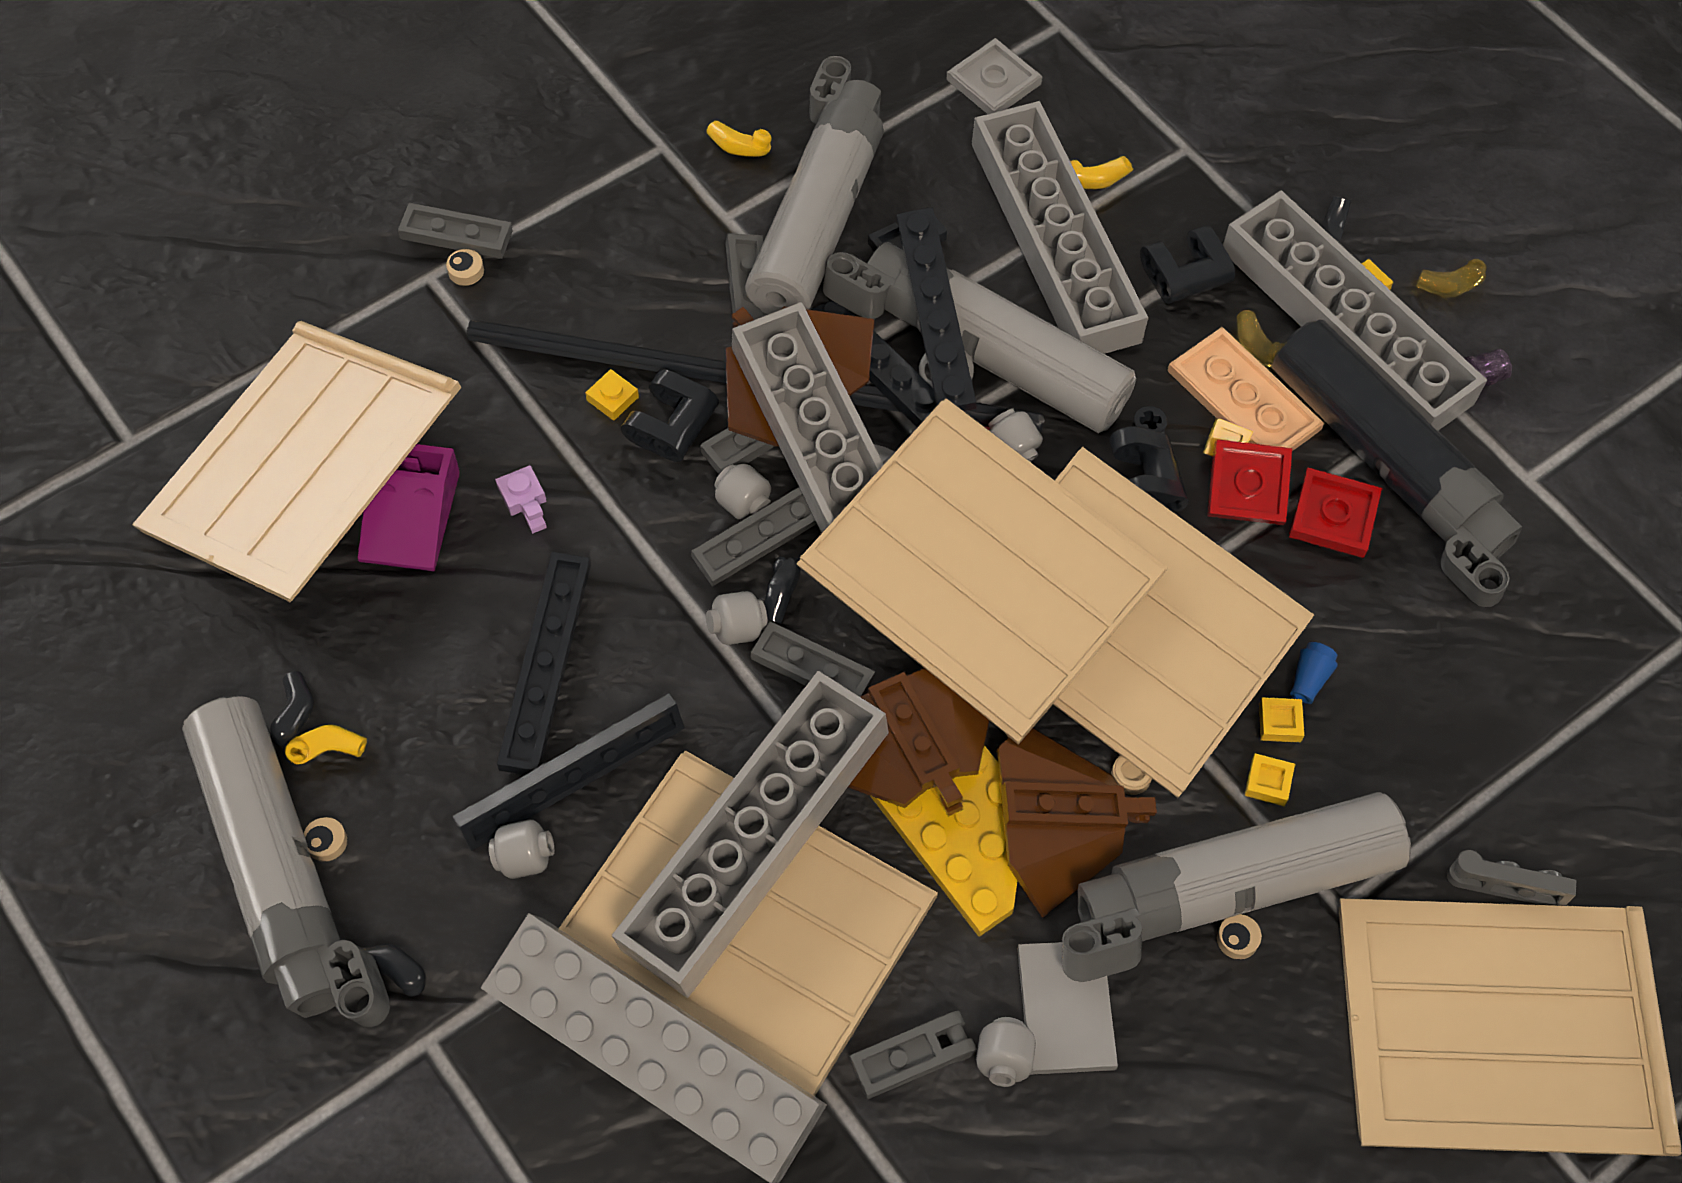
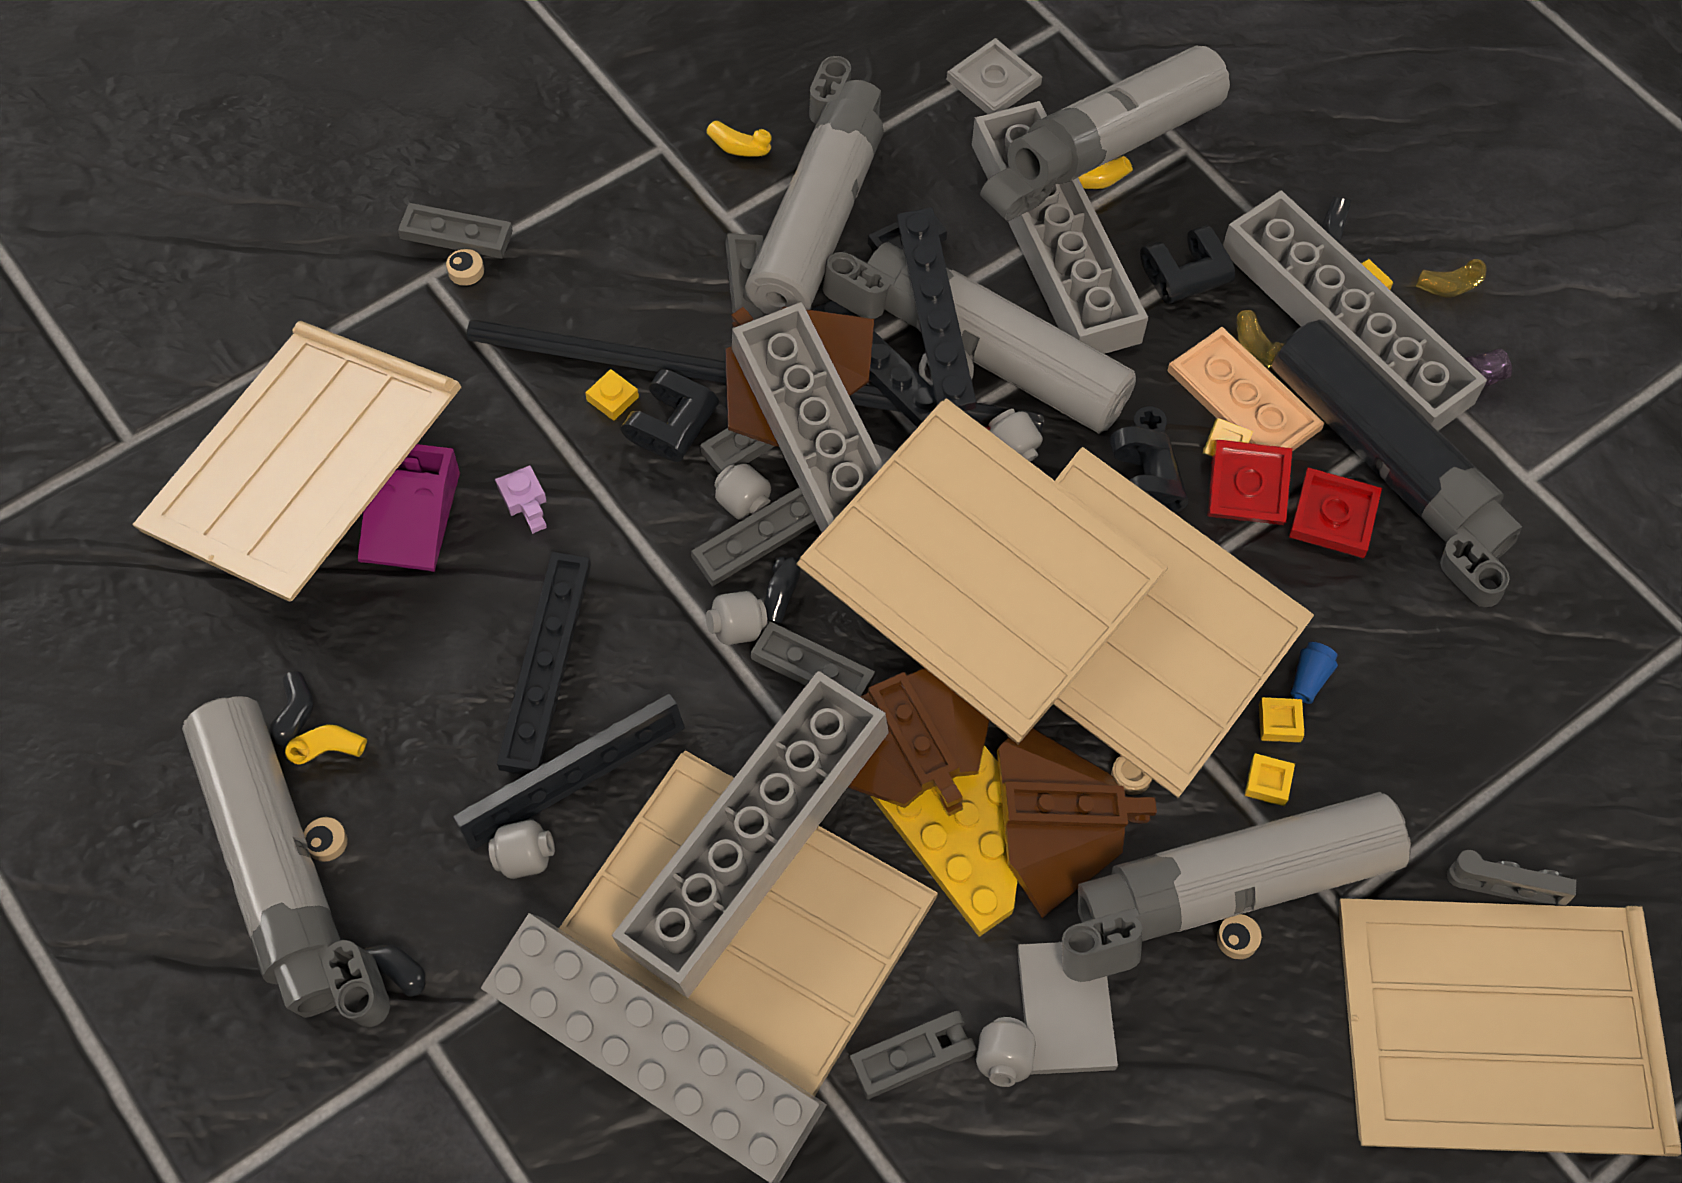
none -> piece [980,45,1230,221]

